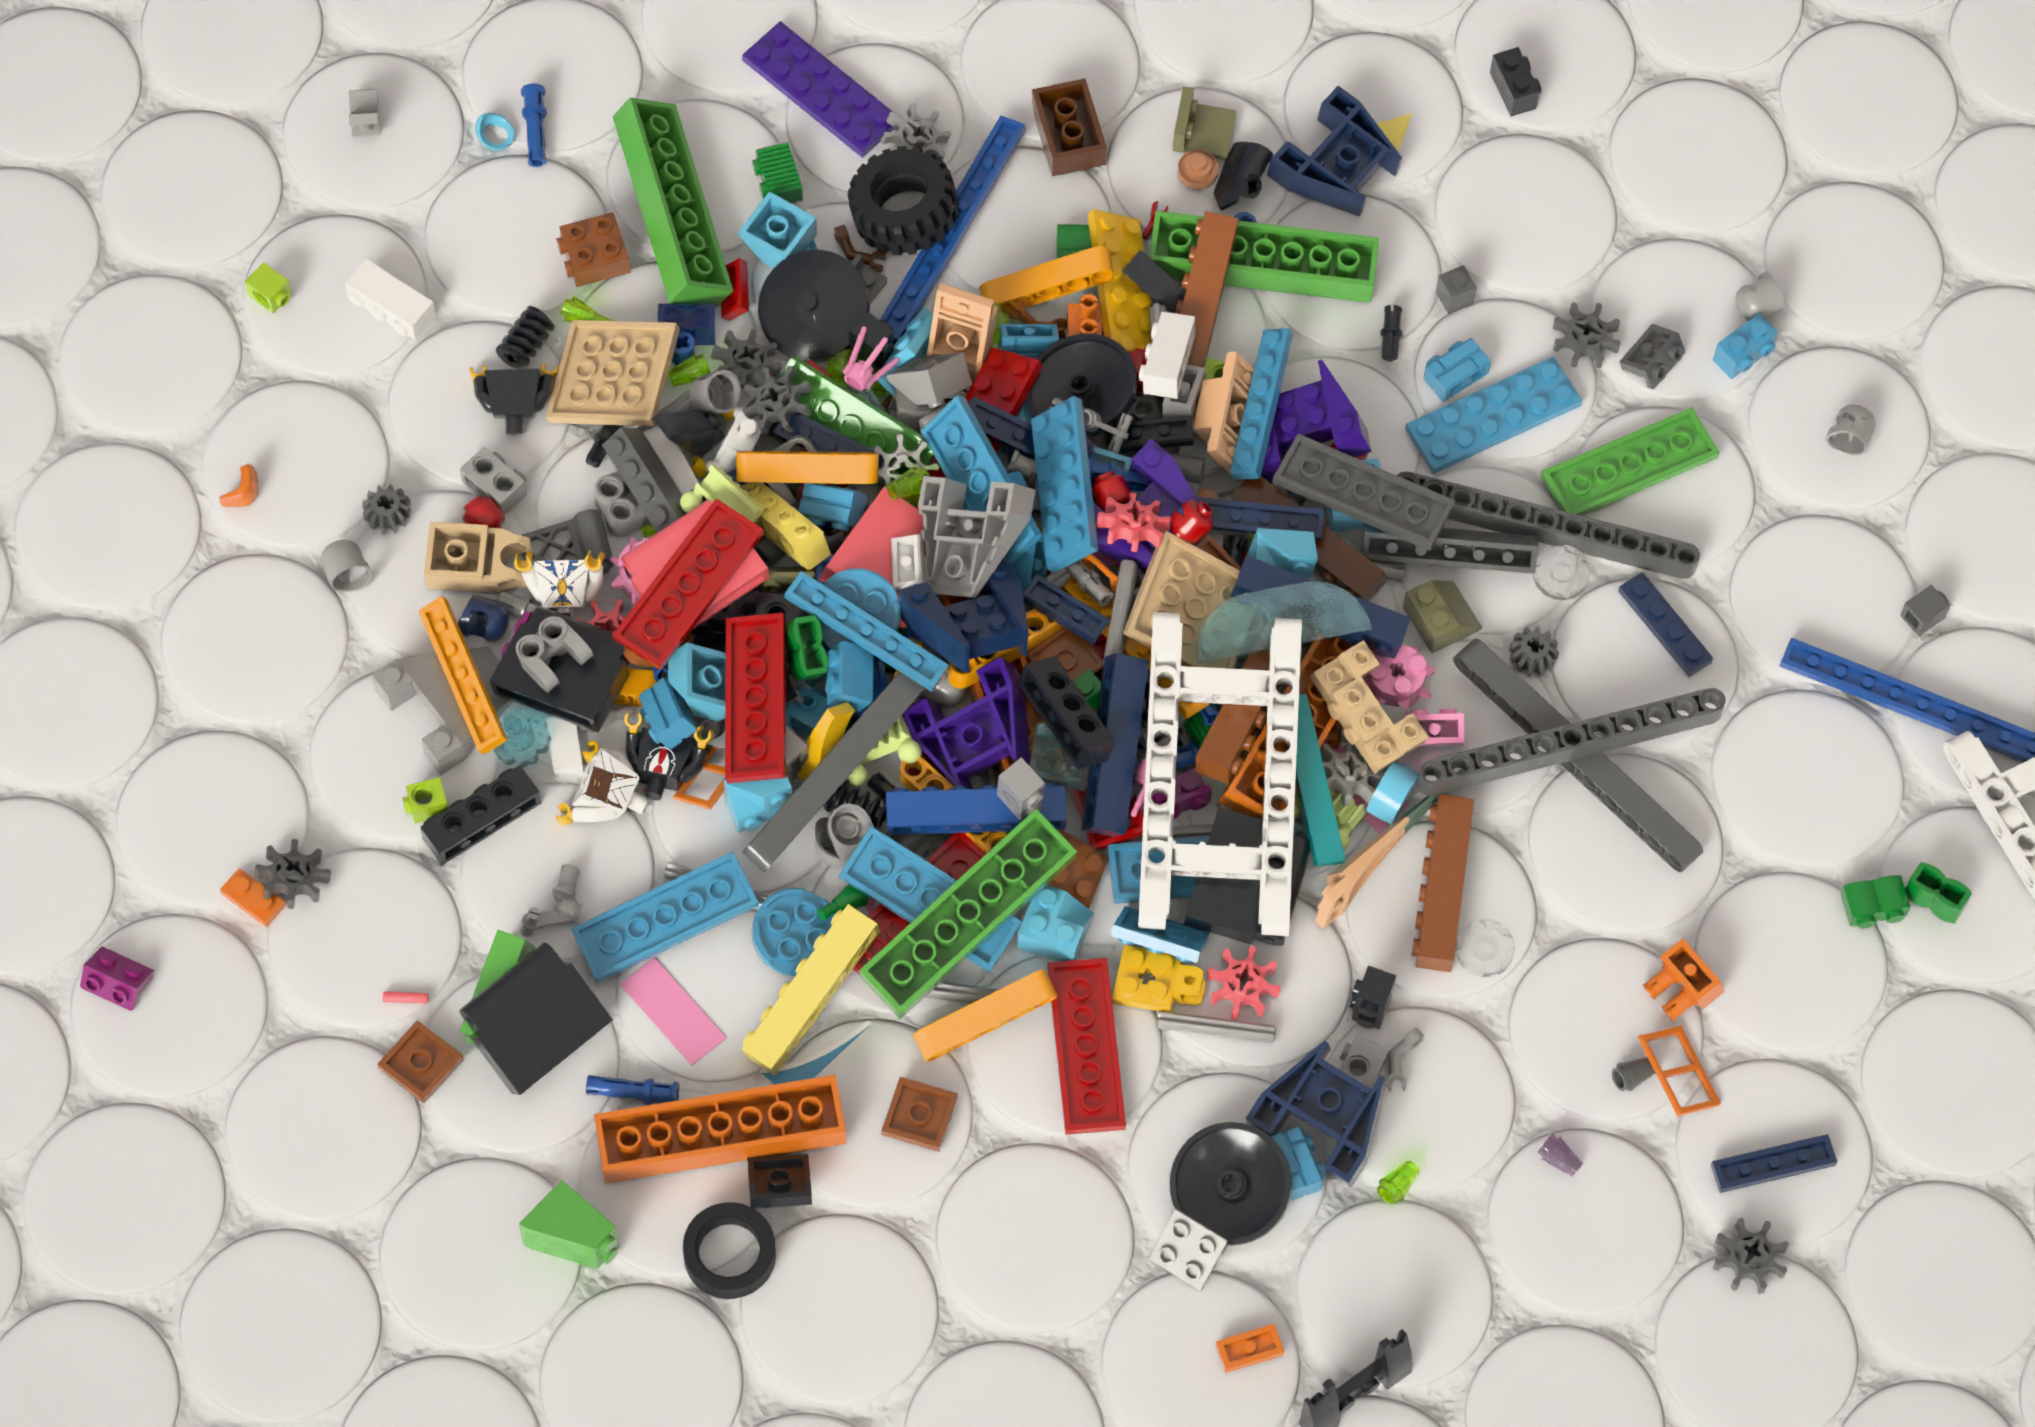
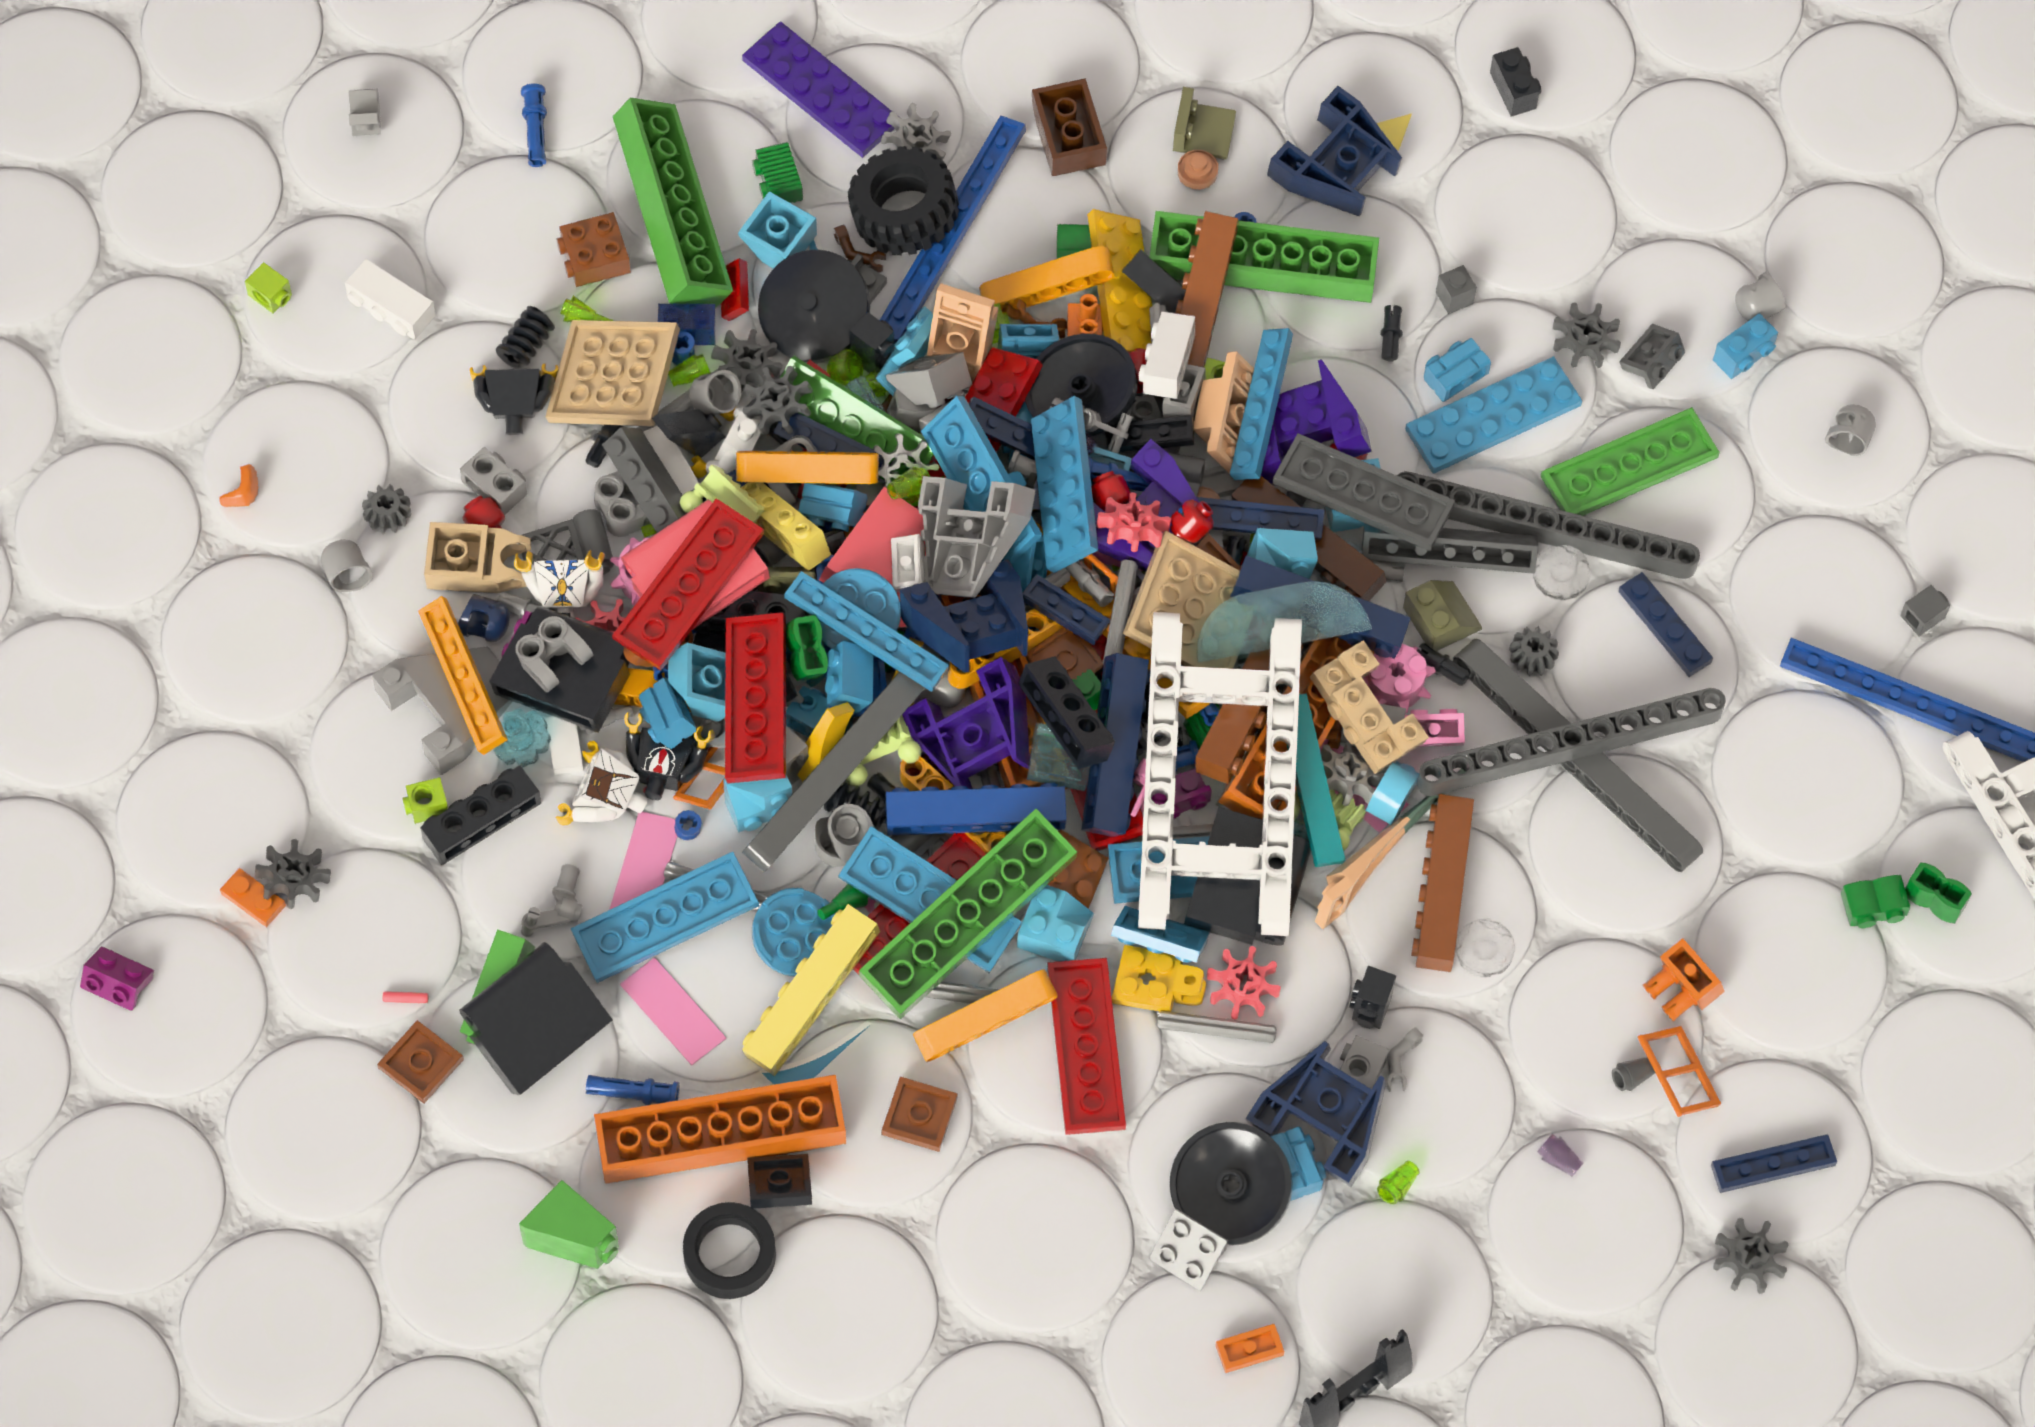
medium azure piece [475,113,515,151] -> none
bright pink plant [843,326,900,391] -> none
light grey brick [997,757,1045,820] -> none
red hand [1142,201,1168,240] -> none
black panel [1213,142,1273,211] -> none
none -> bright pink sticker [609,812,681,910]
none -> blue bush [674,810,702,841]
none -> black axle [1417,642,1470,686]

